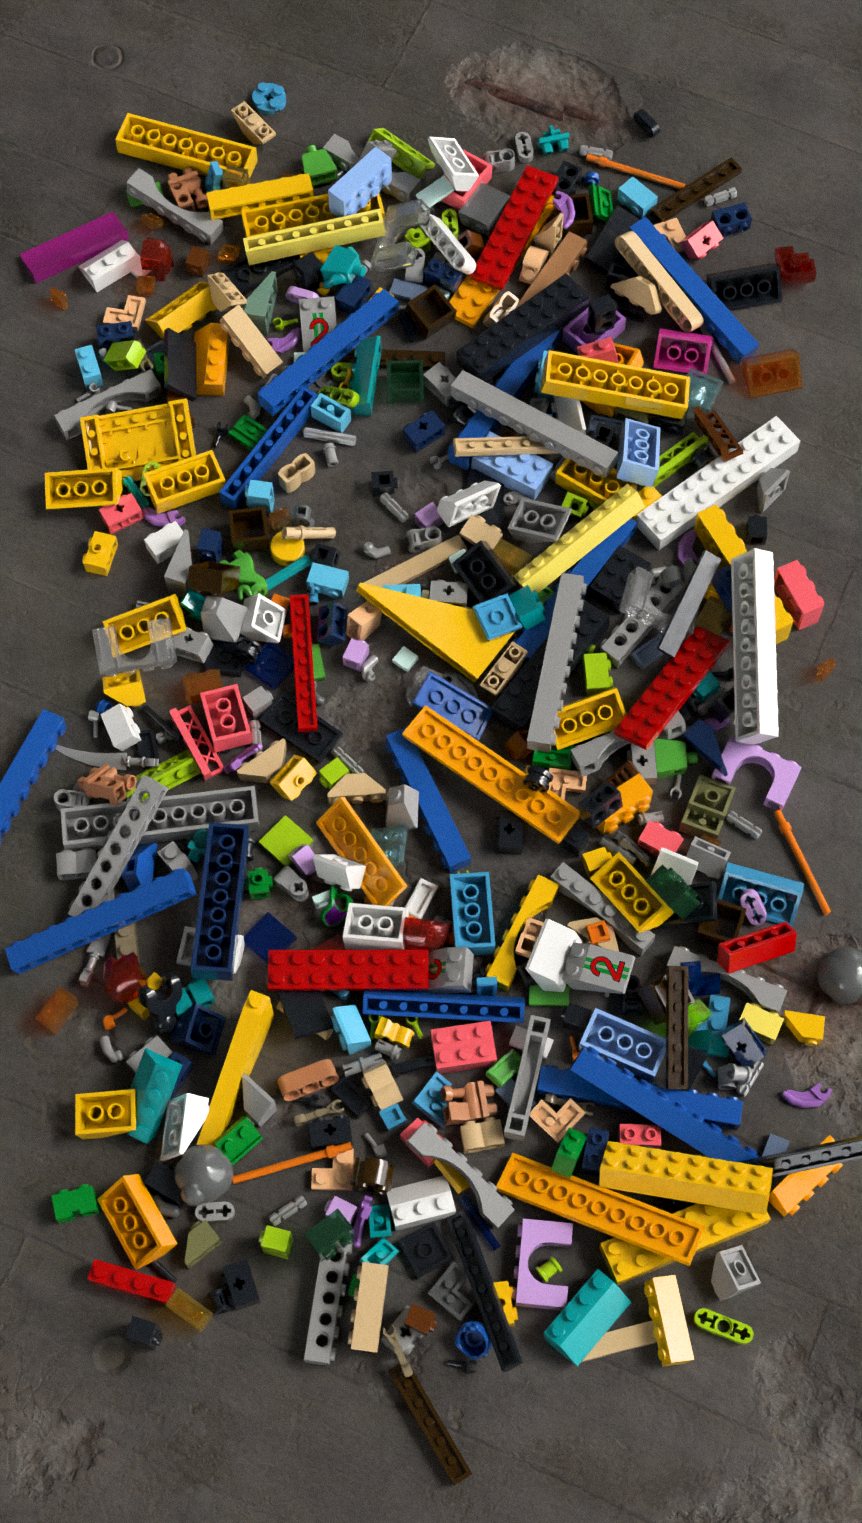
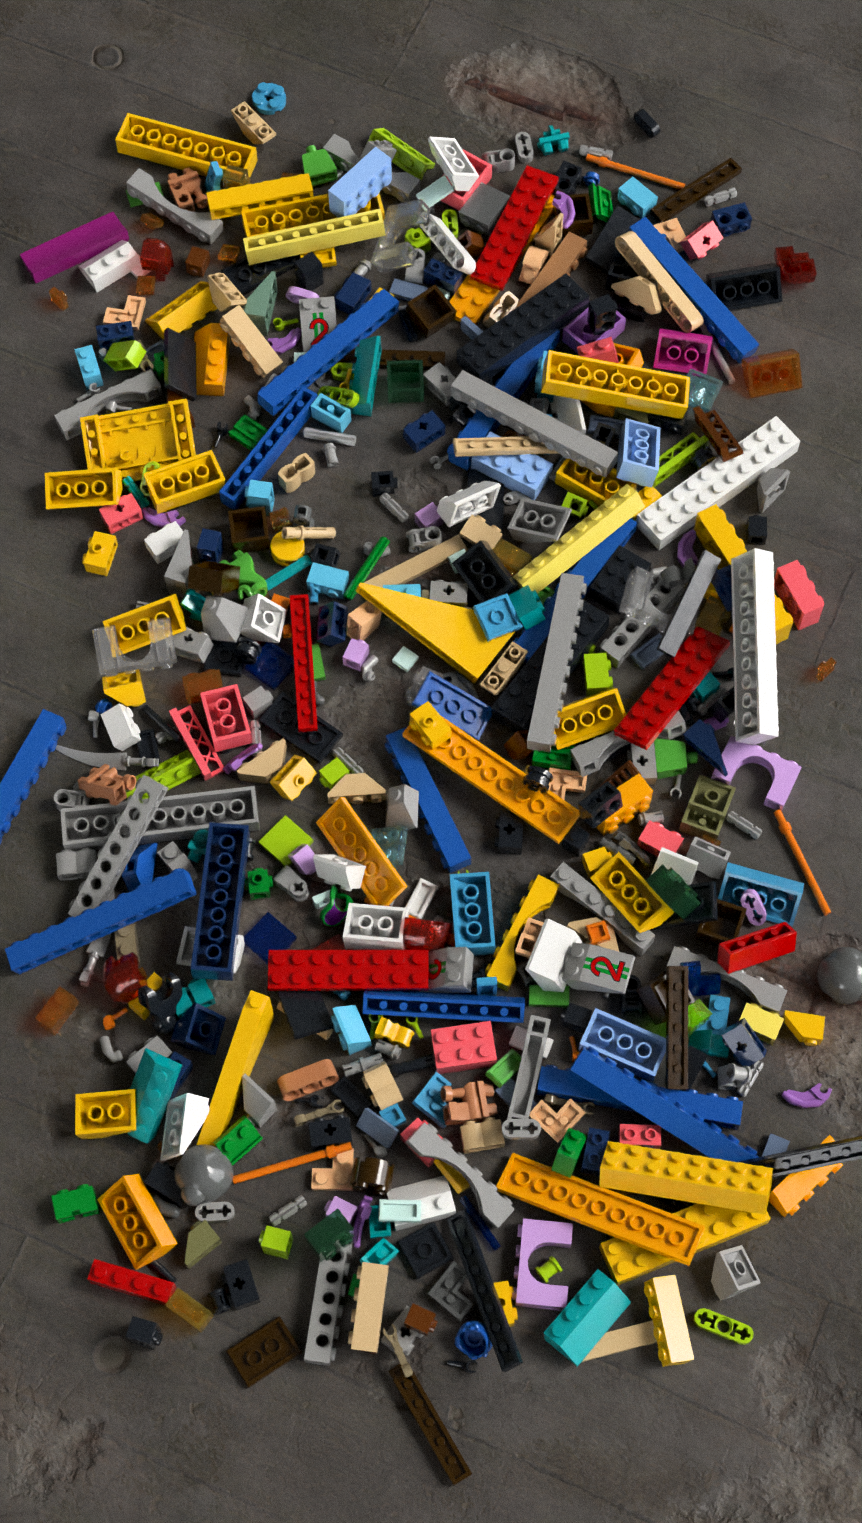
teal torso [317,244,366,296] -> none
none -> dark brown tile [226,1316,302,1389]
none -> green axle [343,536,390,601]
none -> sand blue tile [356,1108,399,1148]
none -> light aqua tile [379,1199,421,1223]
none -> yellow brick [409,701,451,749]
none -> sand blue tile [460,316,483,340]
none -> light grey beam [501,1119,541,1140]

